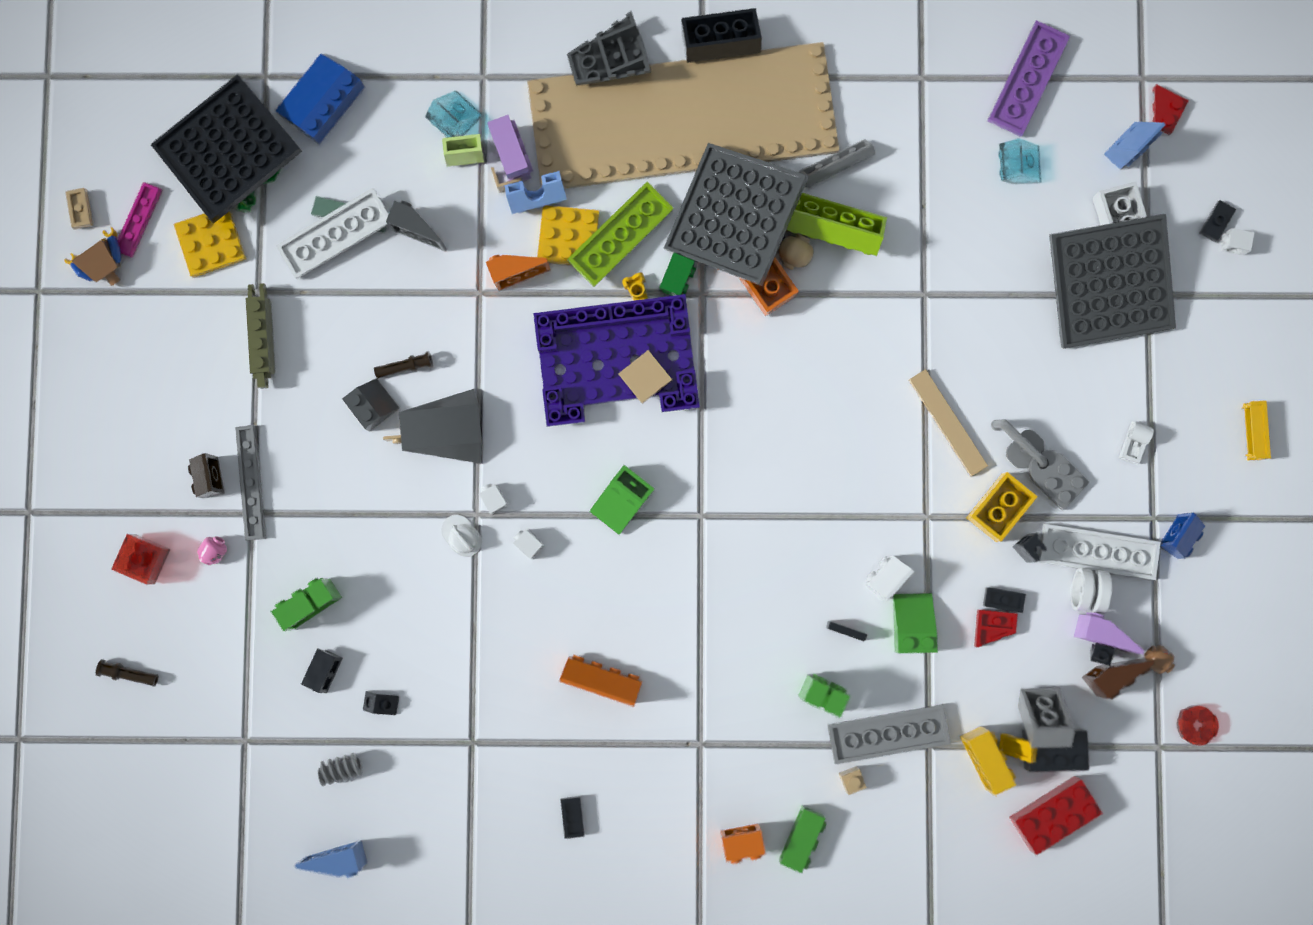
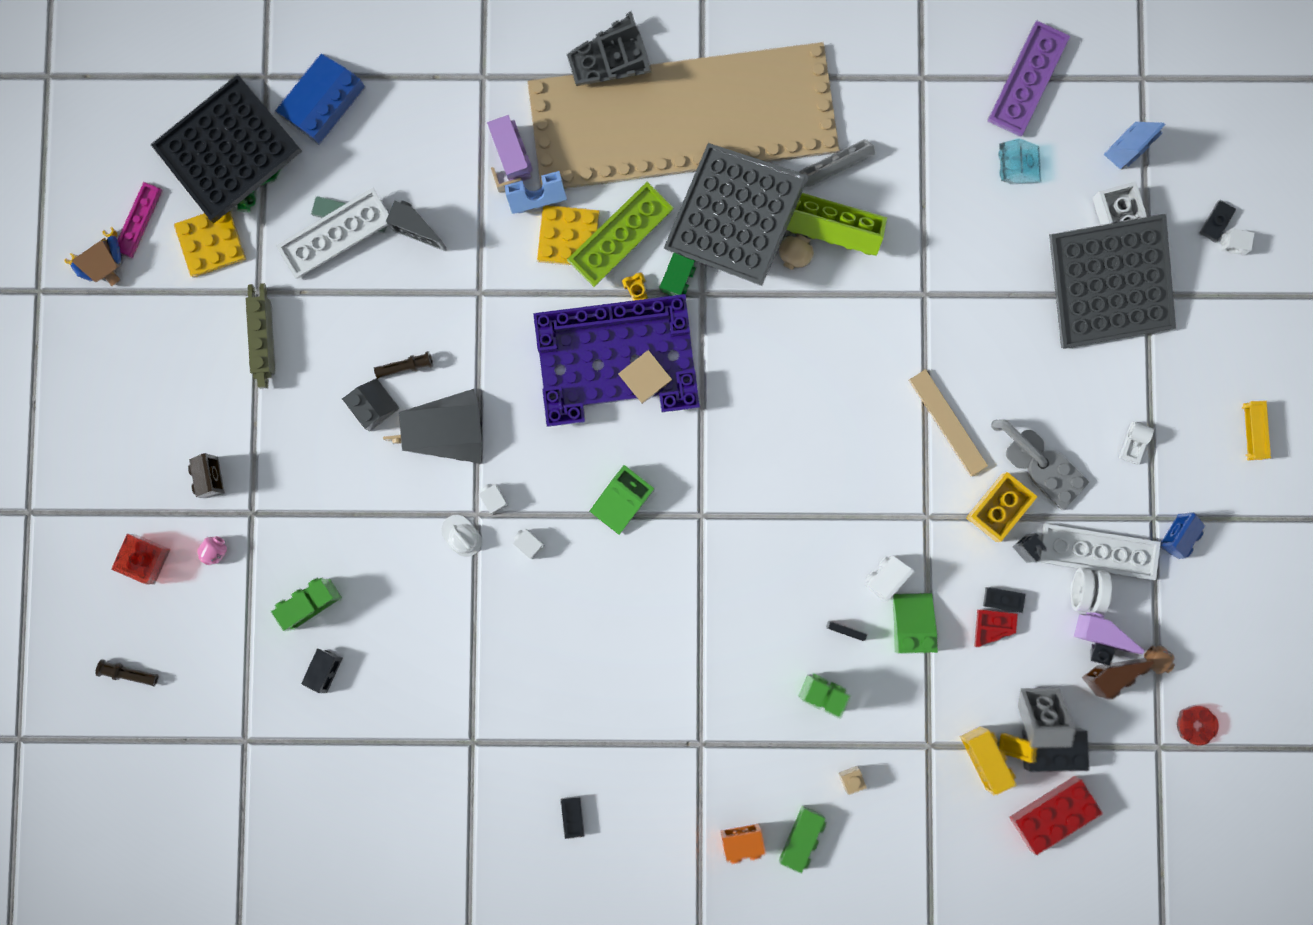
tan plate [65,188,93,229] -> none
light grey tile [235,425,266,541] -> none
medium blue slope [295,840,367,878] -> none
light grey piece [318,753,363,786] -> none
black bracket [363,691,399,715] -> none
clear light blue slope [425,90,482,138] -> none
yellowish green brick [442,134,484,167] -> none
orange slope [486,255,551,291] -> none
orange slope [559,655,642,707] -> none
black brick [681,8,762,63] -> none
orange brick [738,257,799,317] -> none
light grey plate [827,704,951,764] -> none
red wing [1153,84,1189,135] -> none

